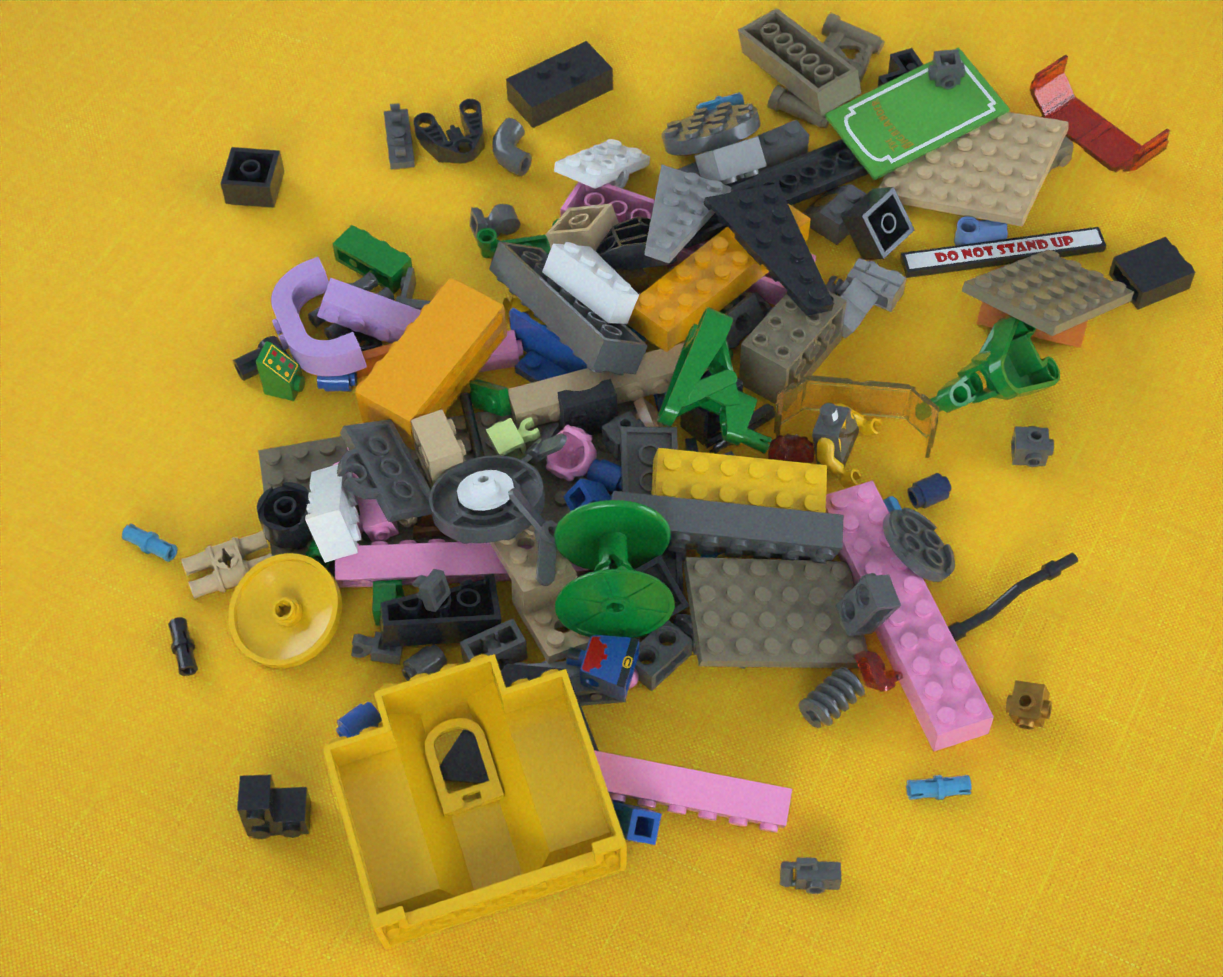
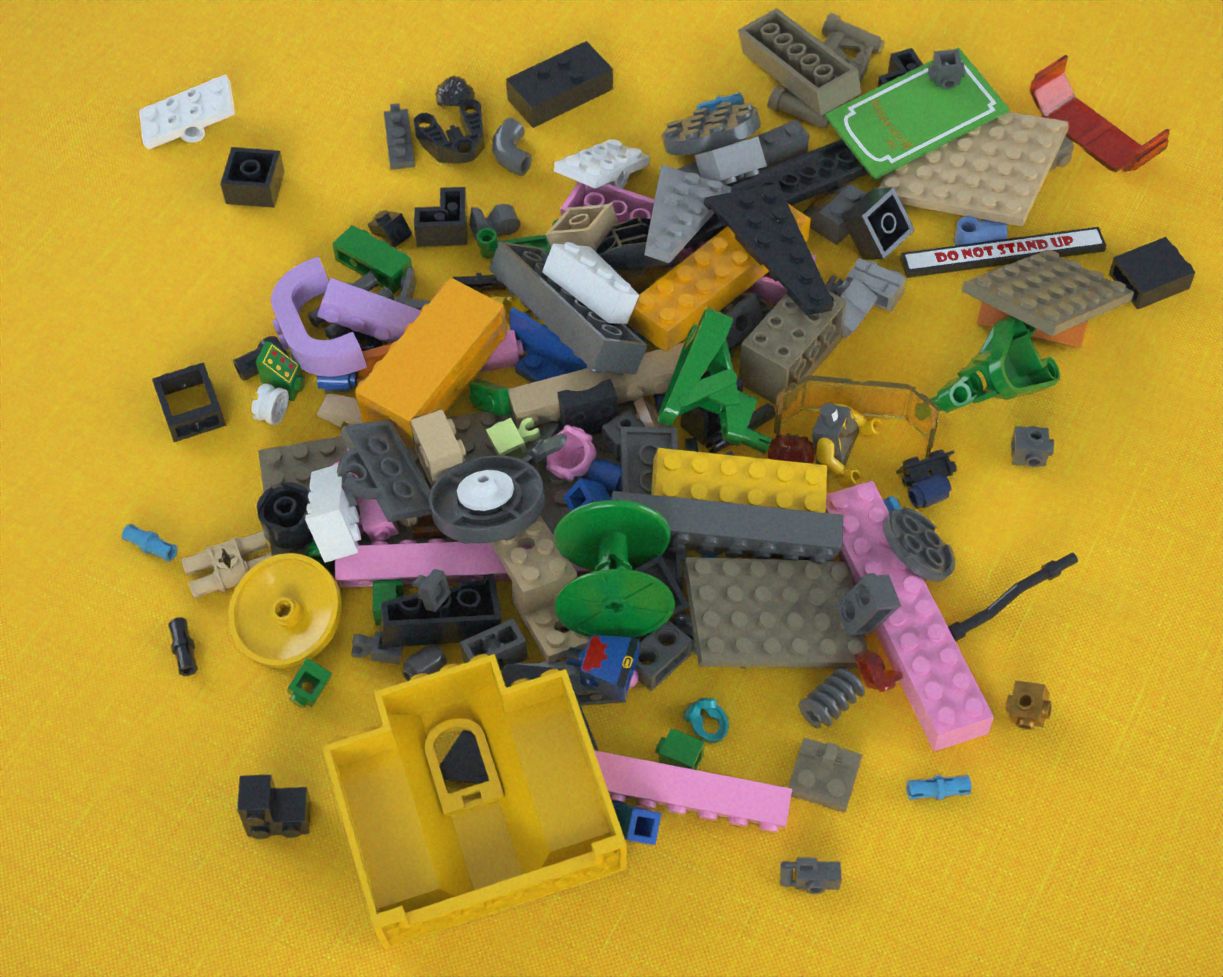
blue brick [336,702,382,738] -> none
black bar [459,392,485,458] -> none
dark grey piece [508,488,558,586] -> none
none -> white plate [139,75,235,150]
none -> black window [152,362,226,442]
none -> white wheel [251,383,289,425]
none -> green brick [287,658,332,708]
none -> tan slope [317,394,364,427]
none -> black bracket [367,210,412,247]
none -> black brick [414,187,468,247]
none -> black hair [435,75,475,107]
none -> black pin [453,273,506,293]
none -> green brick [655,728,704,770]
none -> teal piece [683,698,729,743]
none -> dark tan hinge [788,737,862,813]
none -> black hinge [896,449,957,487]

